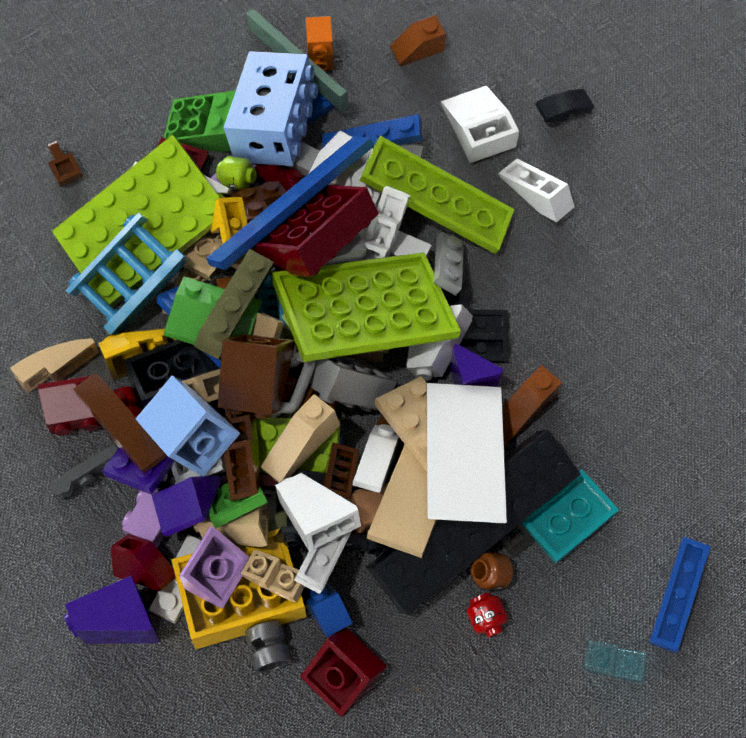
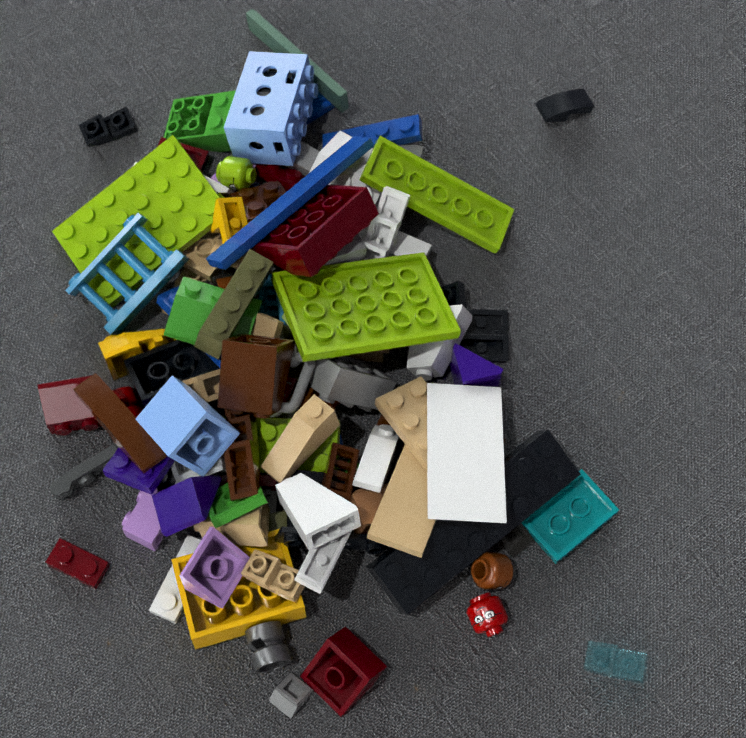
tan slope [10,338,99,393] -> none
reddish brown plate [48,141,83,187] -> none
dark purple slope [64,576,160,644] -> none
dark red slope [110,534,176,591] -> none
blue slope [301,582,353,637] -> none
orange brick [306,16,333,71] -> none
dark orange slope [390,15,446,67] -> none
light grey plate [433,232,464,296] -> none
white slope [441,86,519,163] -> none
white slope [499,159,575,222] -> none
dark orange slope [502,365,562,448] -> none
blue plate [648,537,711,653] -> none
none -> dark red plate [45,538,110,589]
none -> black slope [79,107,138,147]
none -> light grey slope [269,672,313,718]

